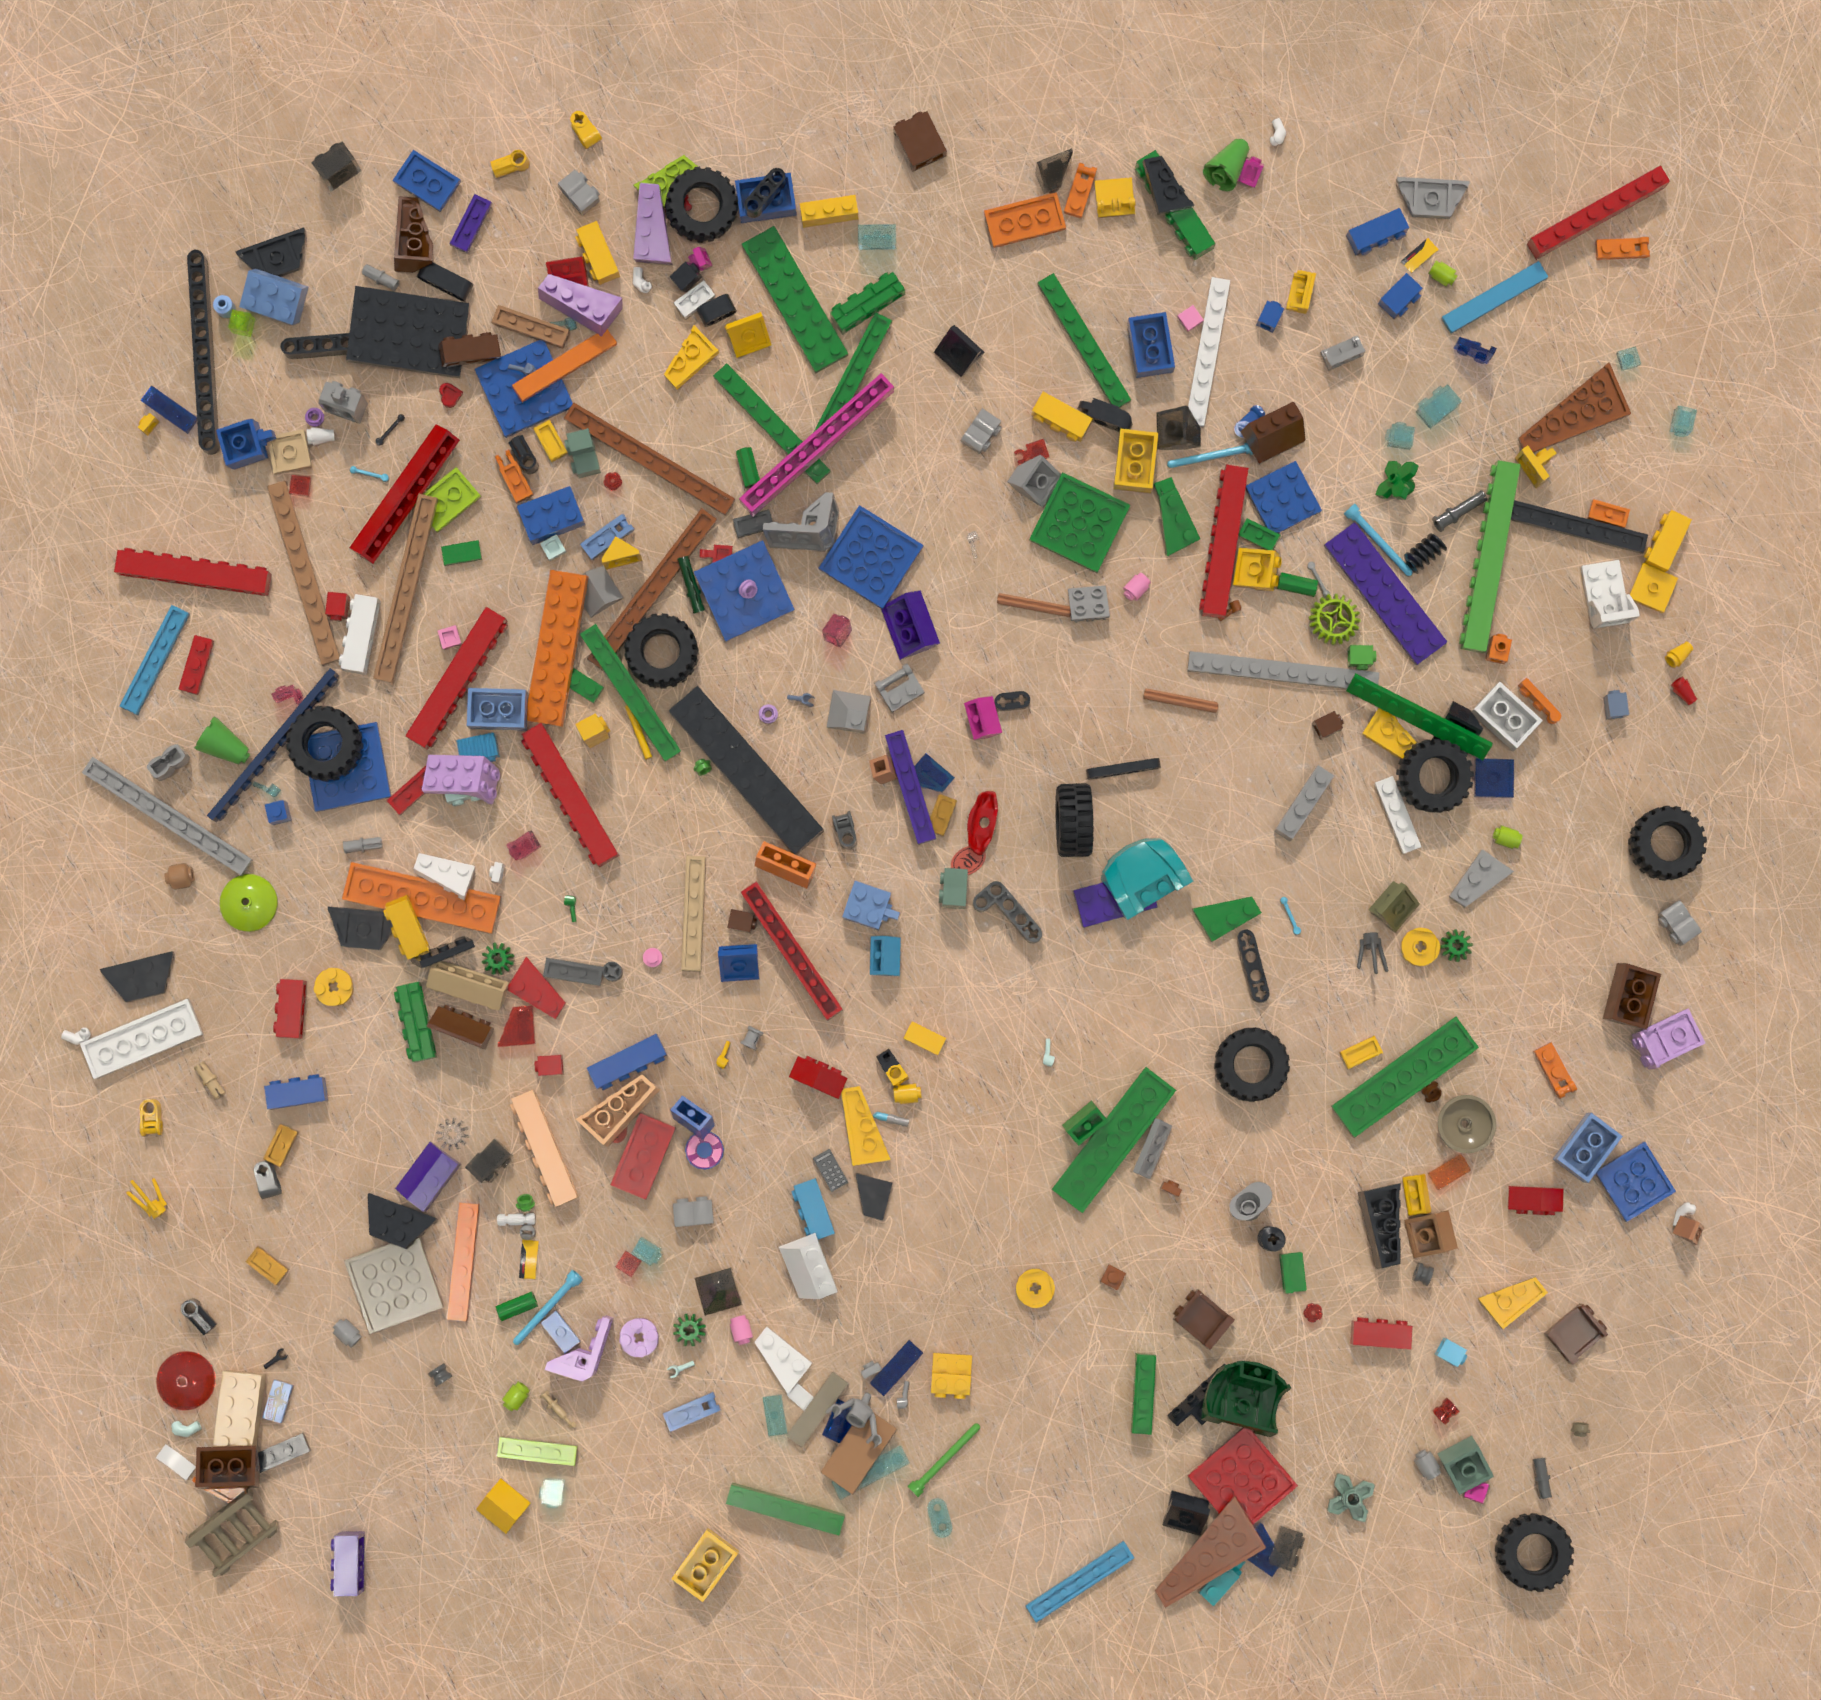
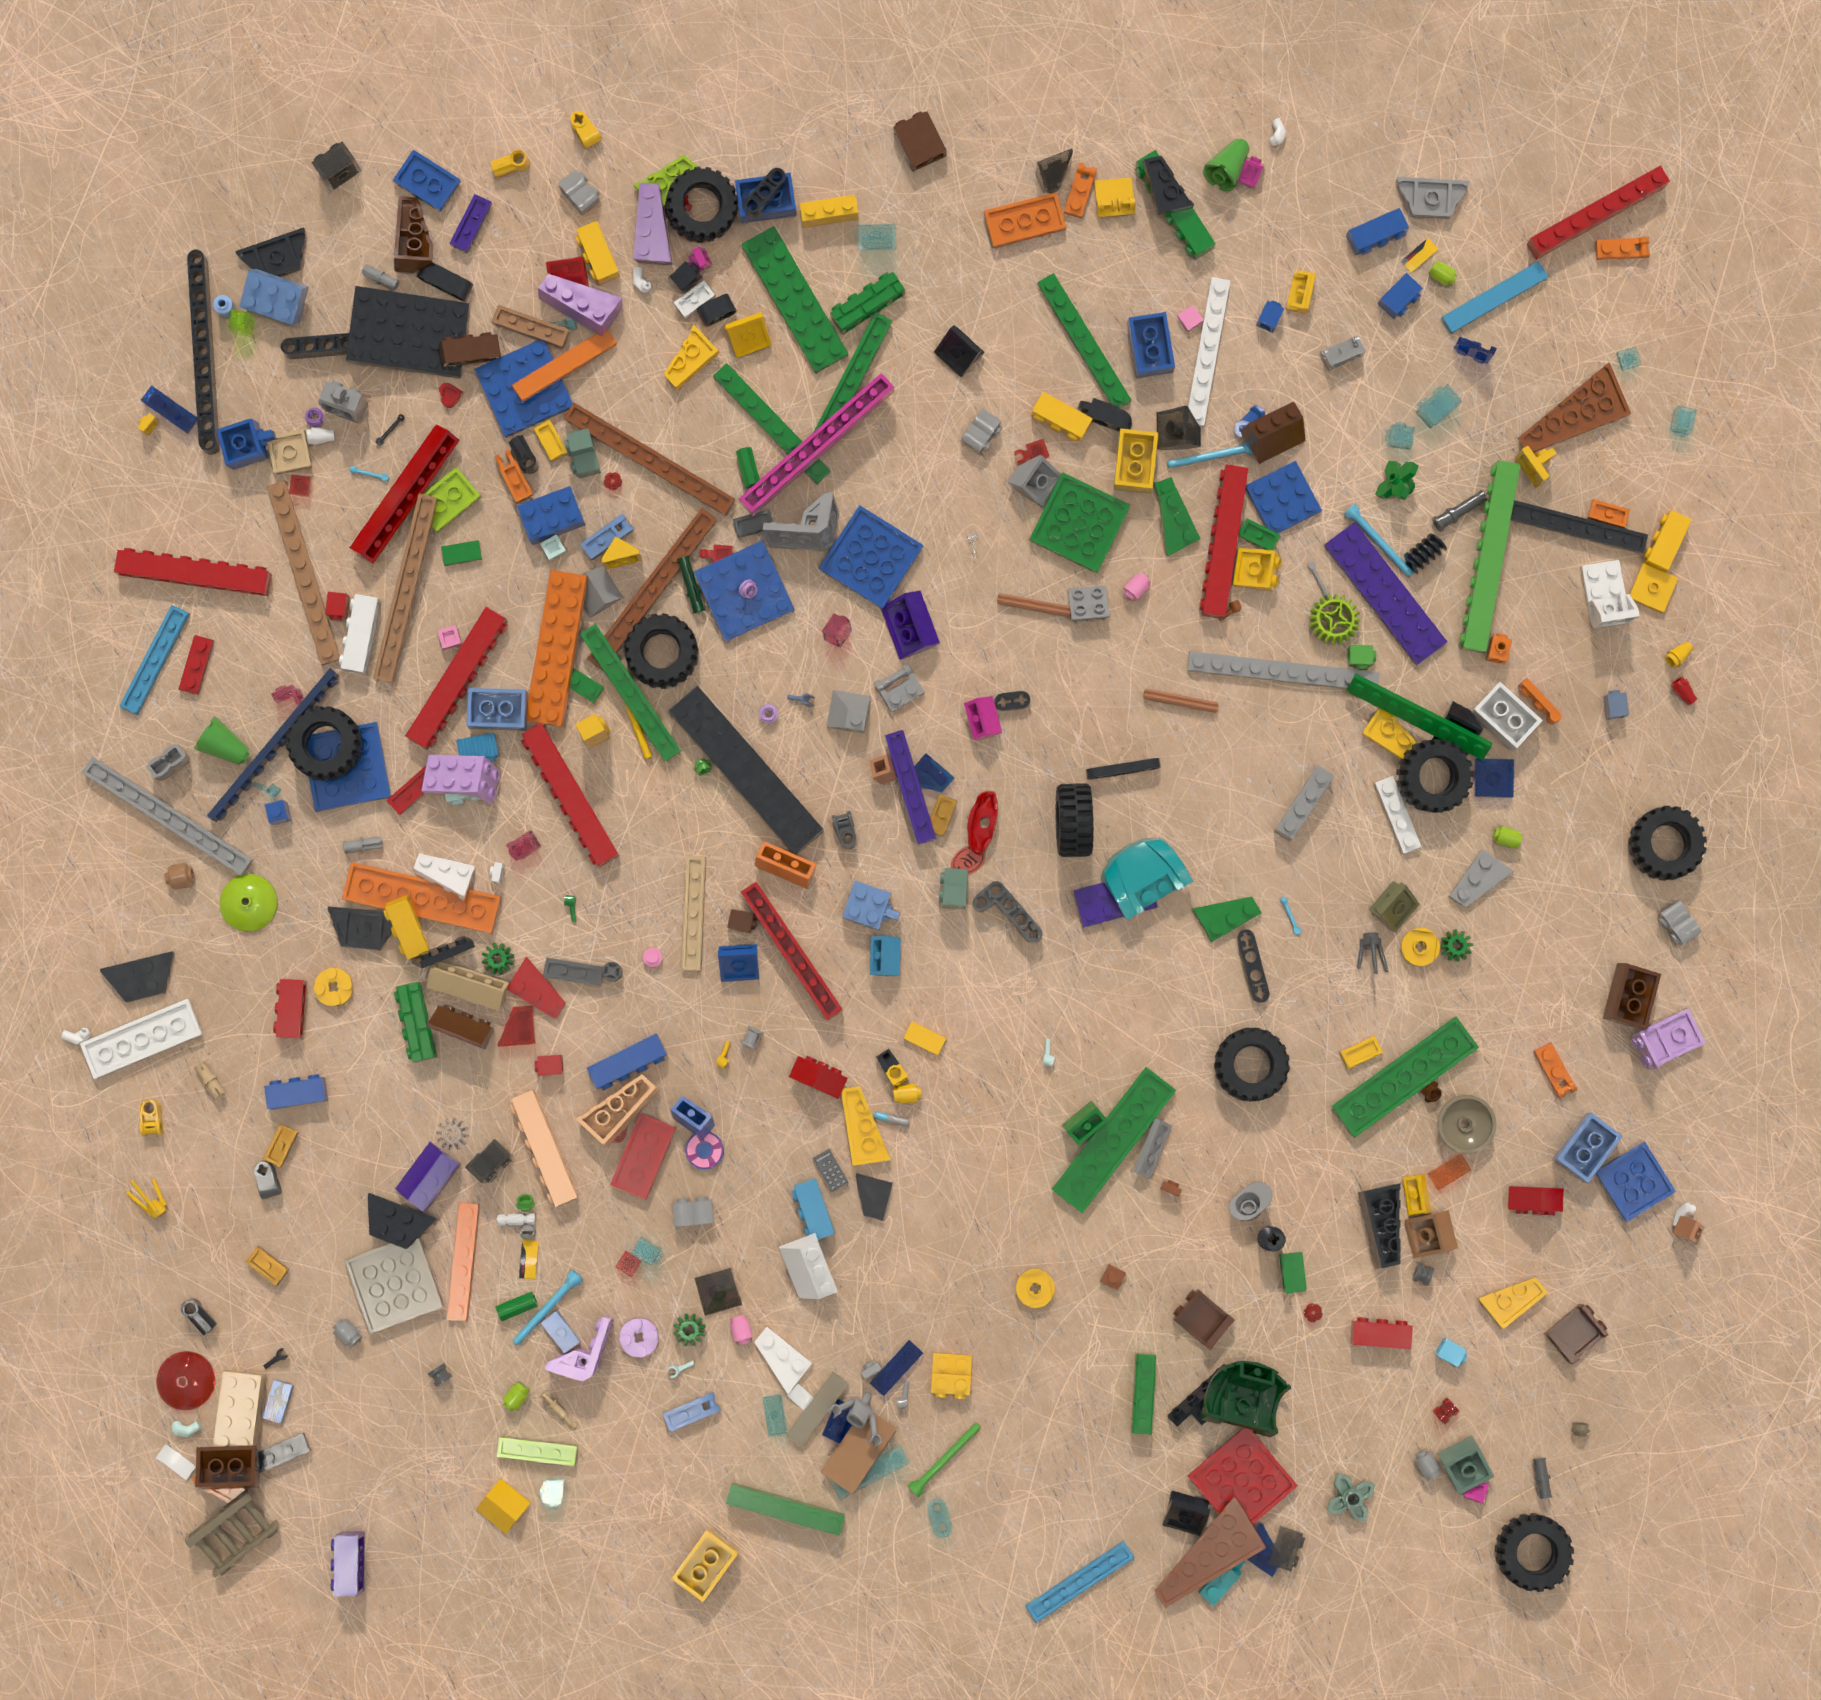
sand blue hand [508,363,536,375] -> none
green axle [1277,572,1318,597] -> none
reddish brown brick [1312,711,1344,740] -> none

